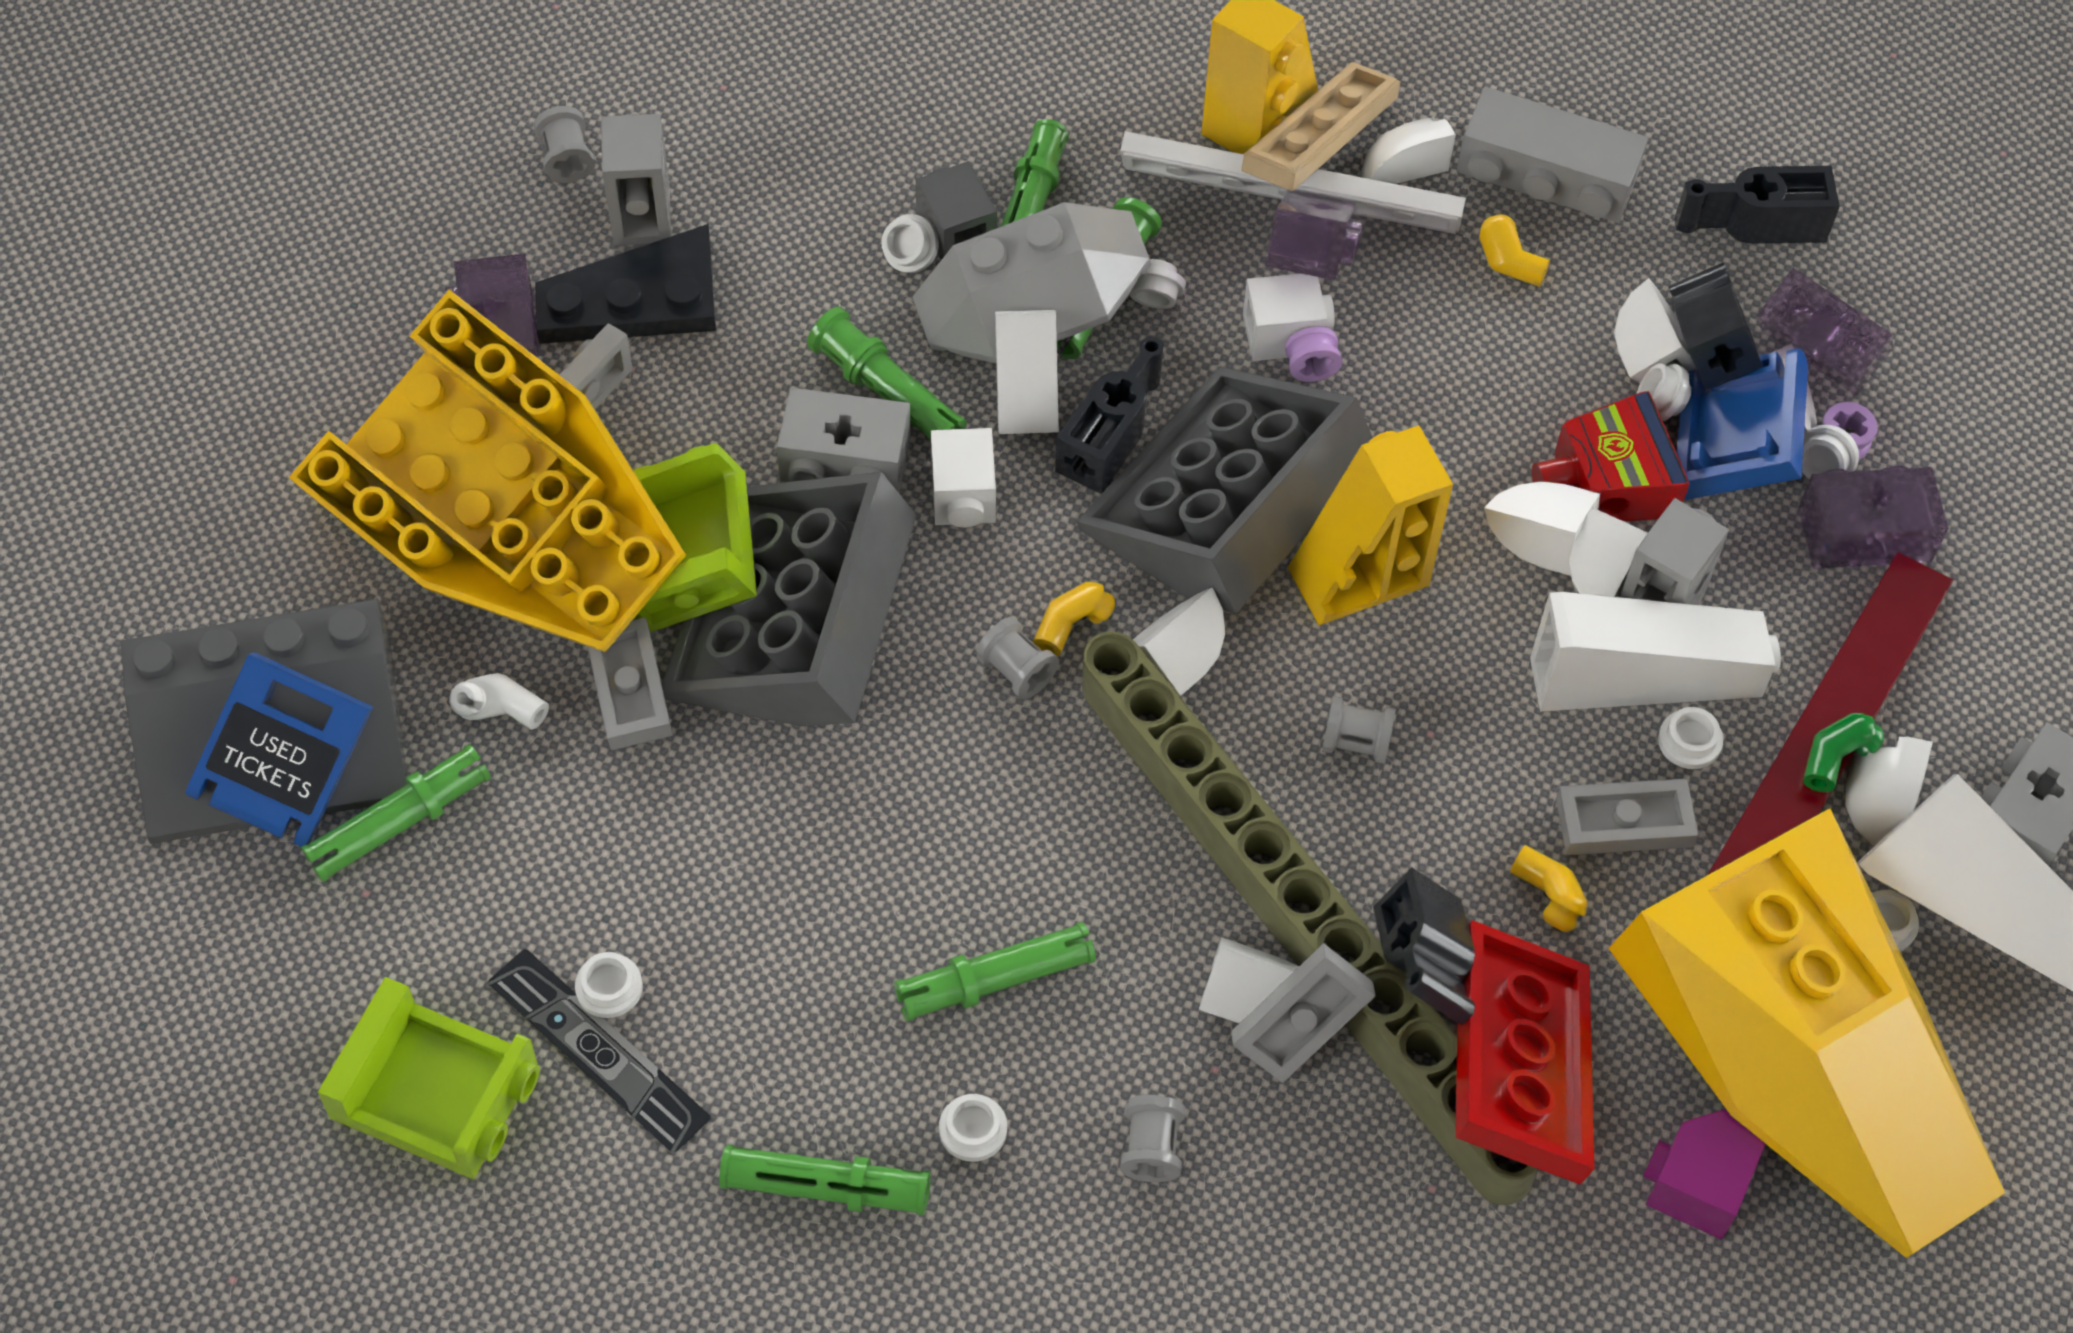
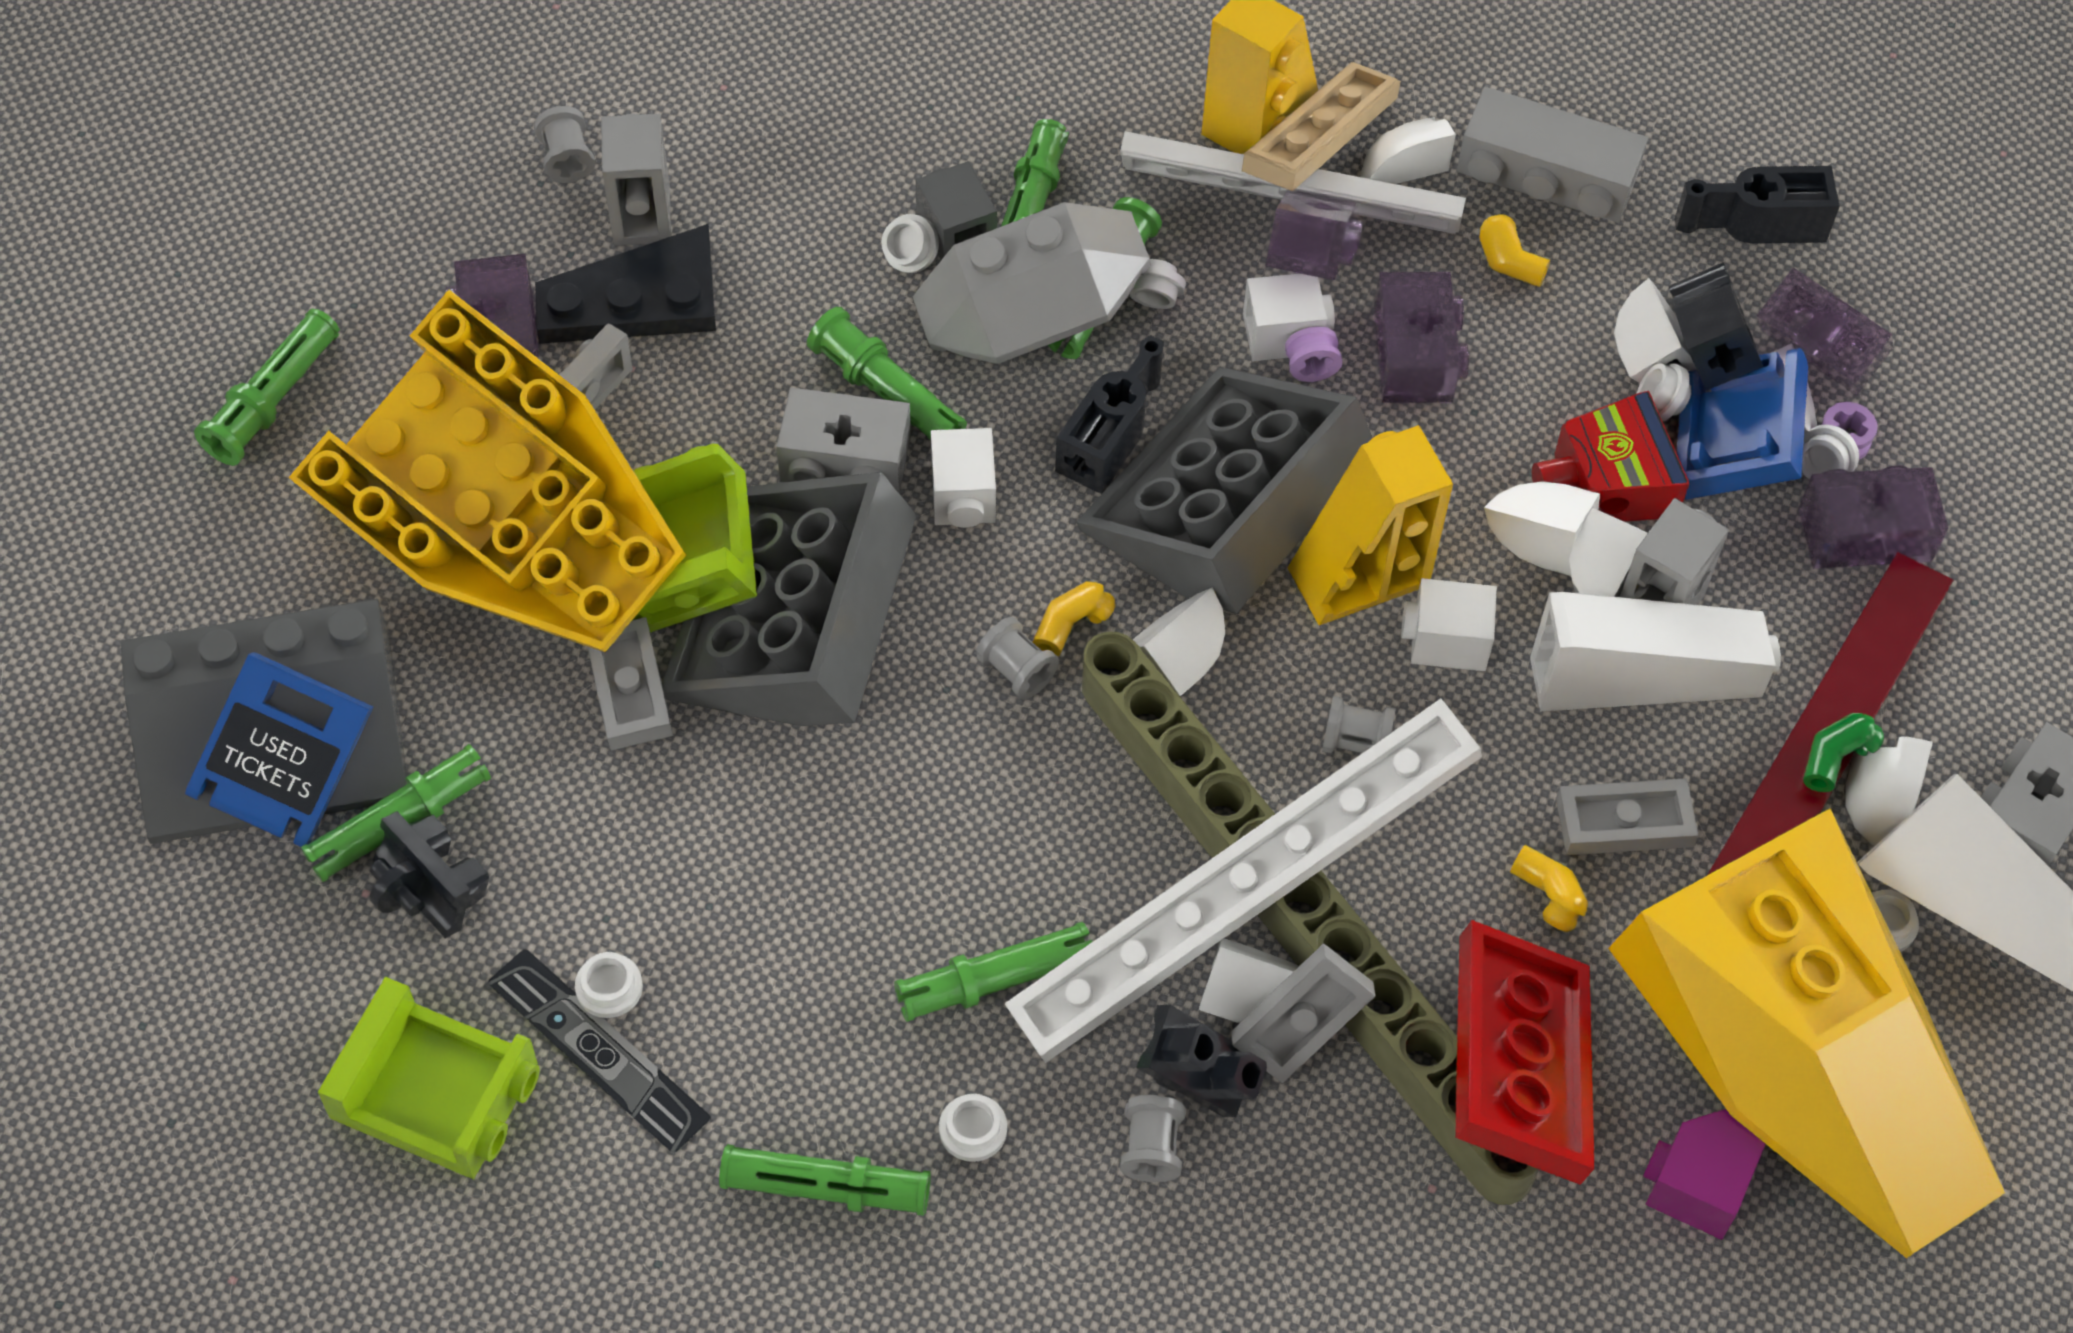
white arm [449,673,549,730] -> none
white tile [995,310,1059,434] -> none
black piece [1373,867,1475,1025] -> none
white plate [1658,707,1723,769] -> none
none -> bright green pin [194,308,340,466]
none -> black hips [369,811,489,939]
none -> white plate [1005,699,1482,1063]
none -> black hips [1136,1005,1267,1118]
none -> clear purple brick [1373,272,1469,403]
none -> white brick [1401,578,1497,671]

